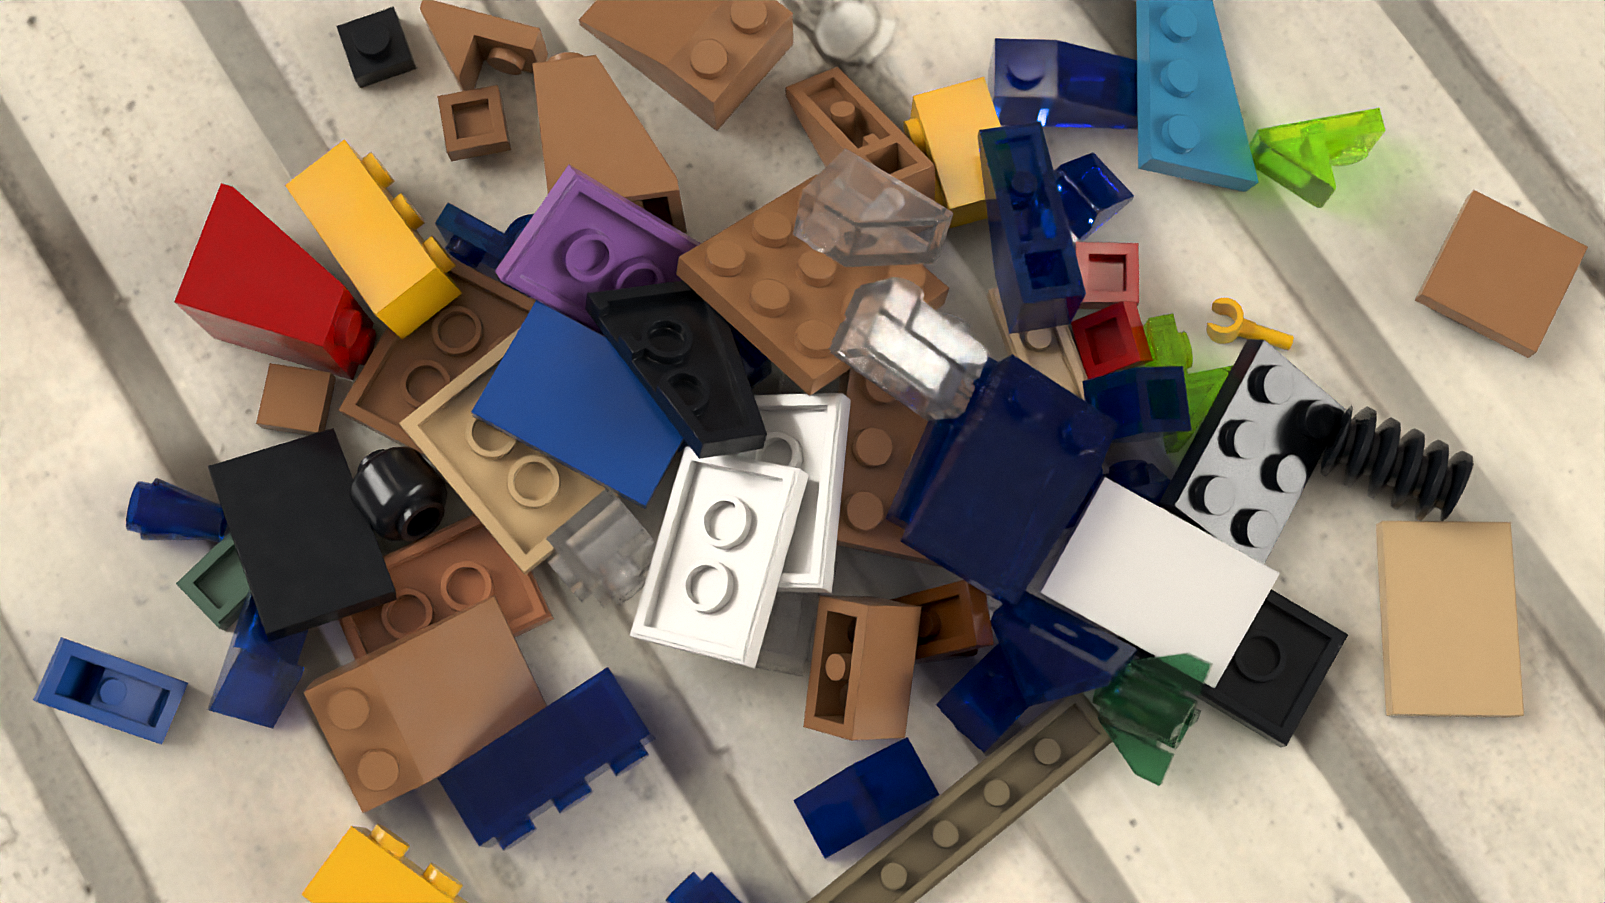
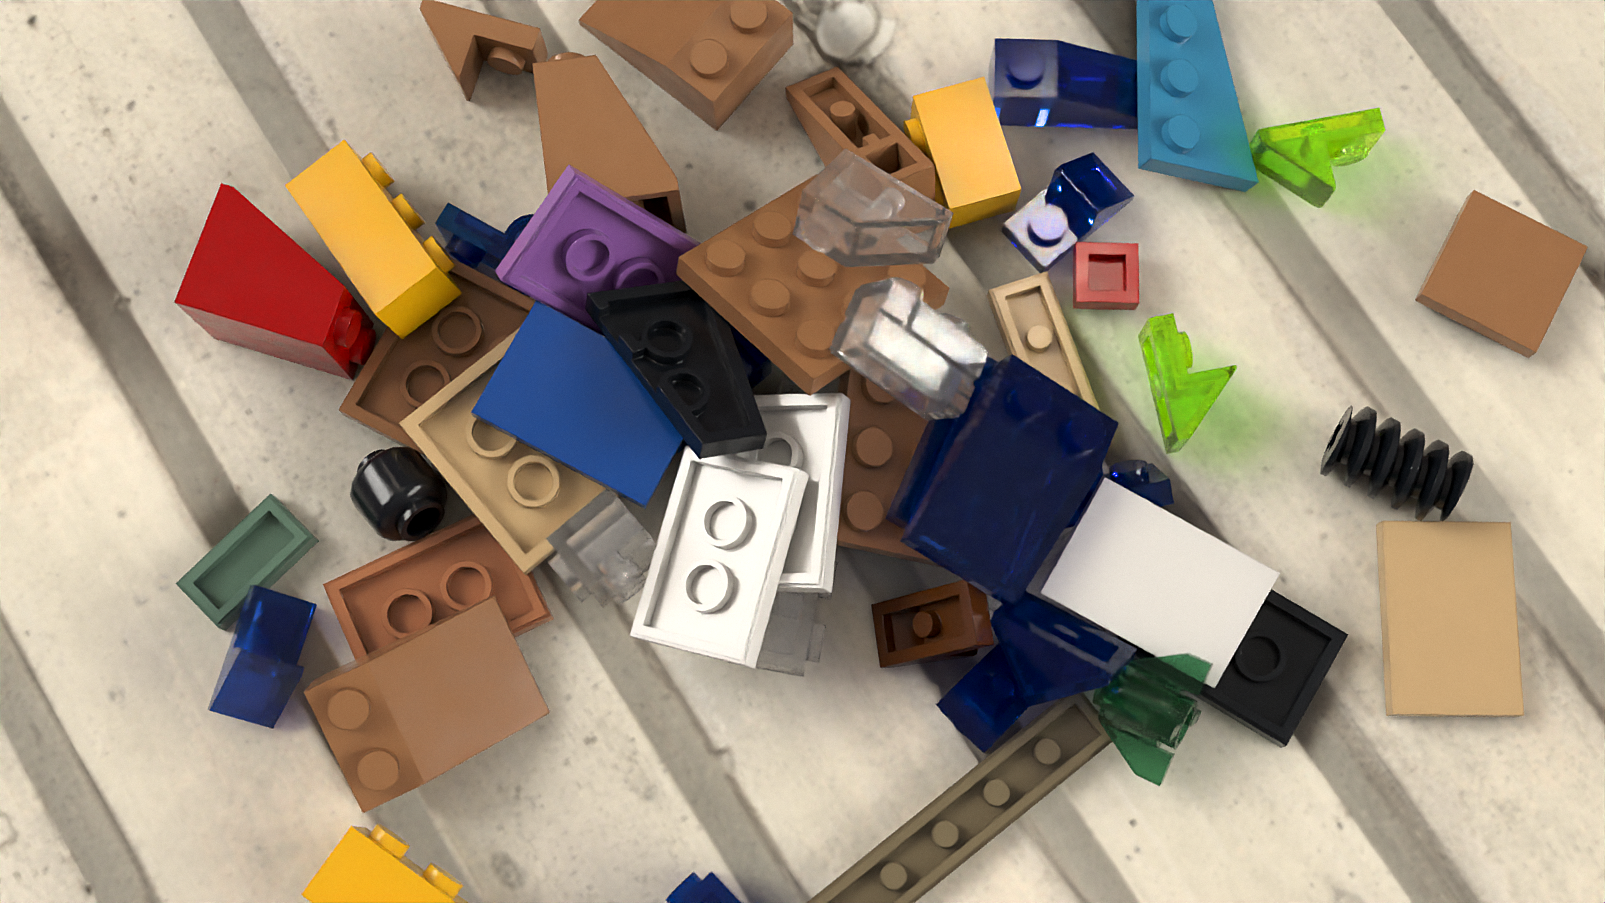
blue slope [33,637,188,745] -> none
clear blue cone [126,478,227,543] -> none
black tile [208,428,397,643] -> none
medium nougat tile [256,363,336,436] -> none
black plate [336,6,417,88] -> none
medium nougat plate [437,85,511,161] -> none
clear blue brick [437,667,656,851] -> none
clear blue slope [793,737,940,859] -> none
medium nougat brick [803,595,921,741] -> none
clear blue slope [977,121,1086,334] -> none
red plate [1071,300,1153,381] -> none
clear blue brick [1082,366,1192,445] -> none
plate [1159,339,1346,564] -> none
yellow hand [1206,298,1294,350] -> none

